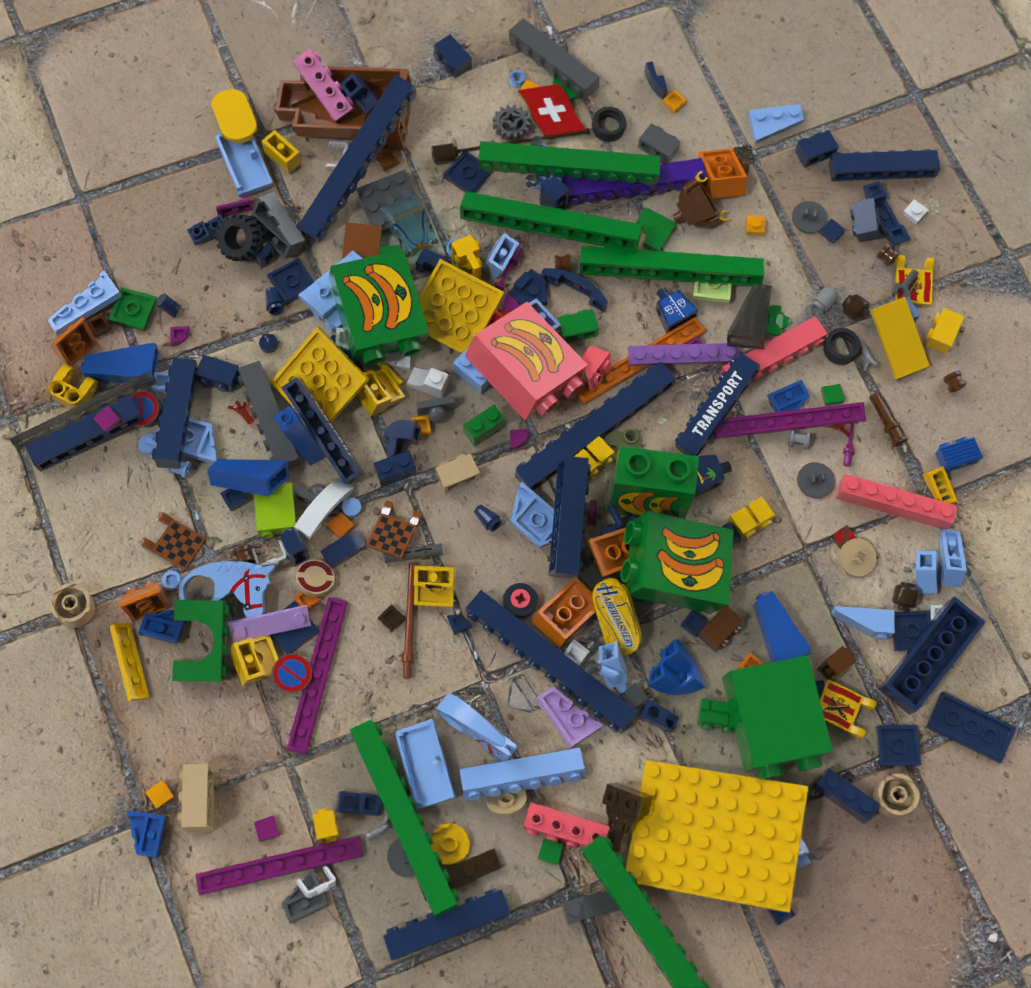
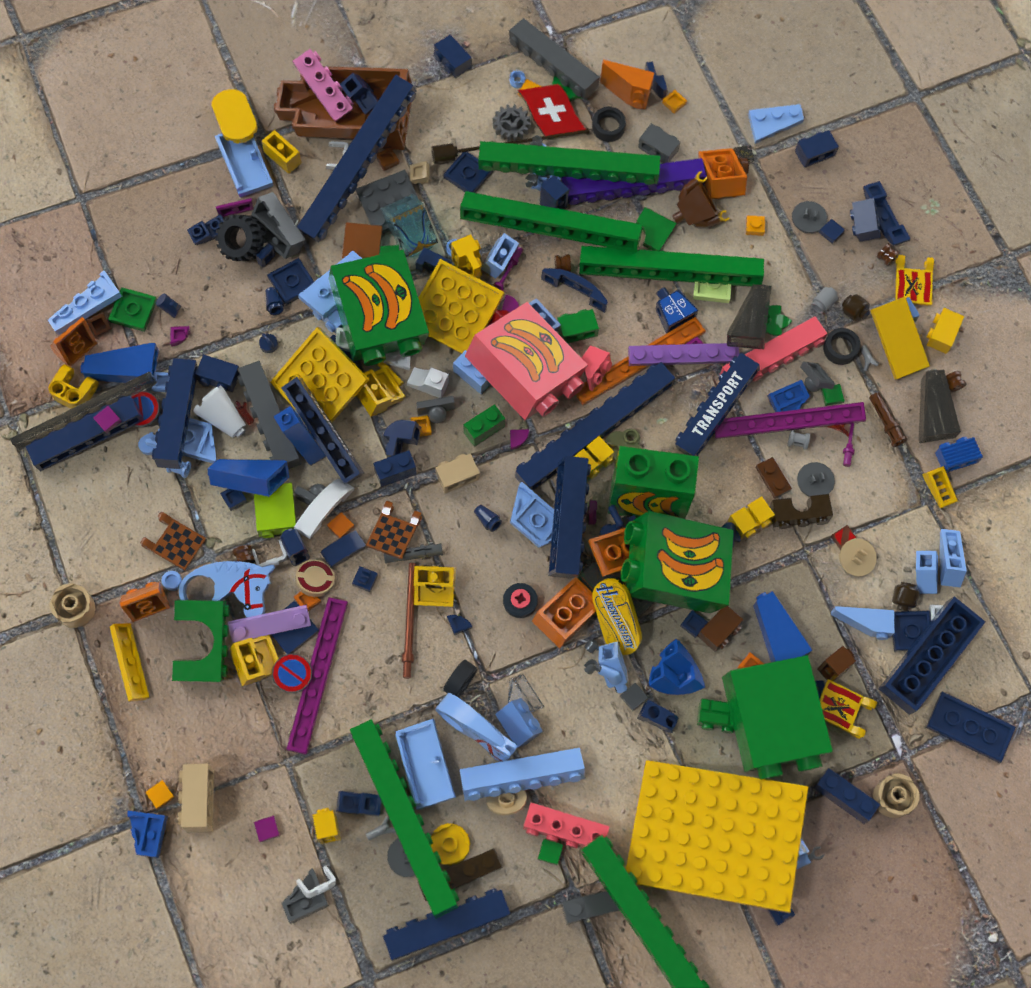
blue wing [138,610,186,644] -> none
magenta tile [195,836,363,895] -> none
light blue tile [342,498,361,518] -> none
dark brown tile [377,604,405,633] -> none
dark blue brick [466,590,638,734] -> none
dark blue plate [508,269,547,306] -> none
lavender wing [536,687,604,749] -> none
white plate [563,639,590,666] -> none
dark brown brick [602,782,653,851] -> none
dark blue torso [695,455,732,497] -> none
dark blue brick [829,149,940,182] -> none
coral brick [836,474,957,529] -> none
dark blue tile [876,725,921,767] -> none
dark grey bar [892,269,918,298] -> none
white plate [902,199,928,225] -> none
none -> white cone [193,385,246,438]
none -> dark blue tile [352,566,378,592]
none -> tan tile [410,161,429,184]
none -> black tyre [443,659,477,698]
none -> medium blue brick [495,698,543,748]
none -> orange slope [600,59,654,110]
none -> reddish brown plate [755,457,792,499]
none -> dark brown arch [769,494,833,529]
none -> dark grey tile [801,362,835,392]
none -> clear smoke slope [919,369,961,443]

